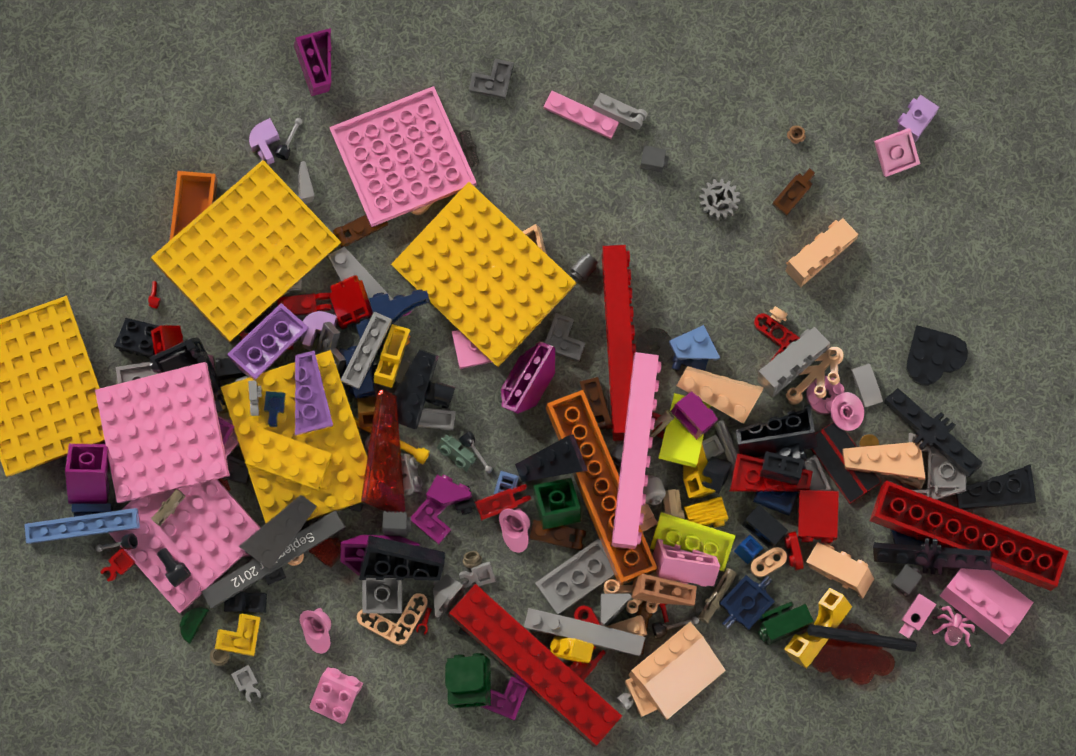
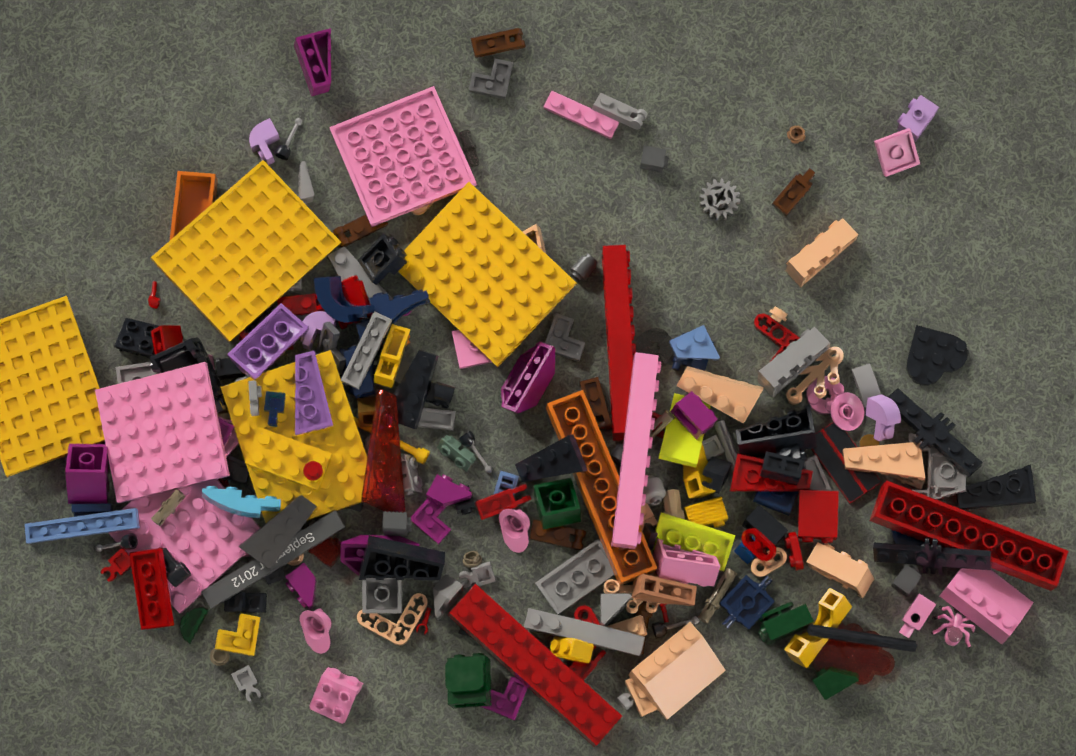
none -> red tile [129,548,174,630]
none -> medium azure slope [202,486,281,518]
none -> magenta slope [285,563,317,610]
none -> red plate [303,461,323,481]
none -> dark blue arch [314,276,375,322]
none -> black plate [358,233,407,285]
none -> reddish brown plate [471,28,526,58]
none -> black tile [642,523,658,550]
none -> red plate [741,528,777,561]
none -> dark green slope [812,666,859,700]
none -> lavender brick [866,394,901,441]

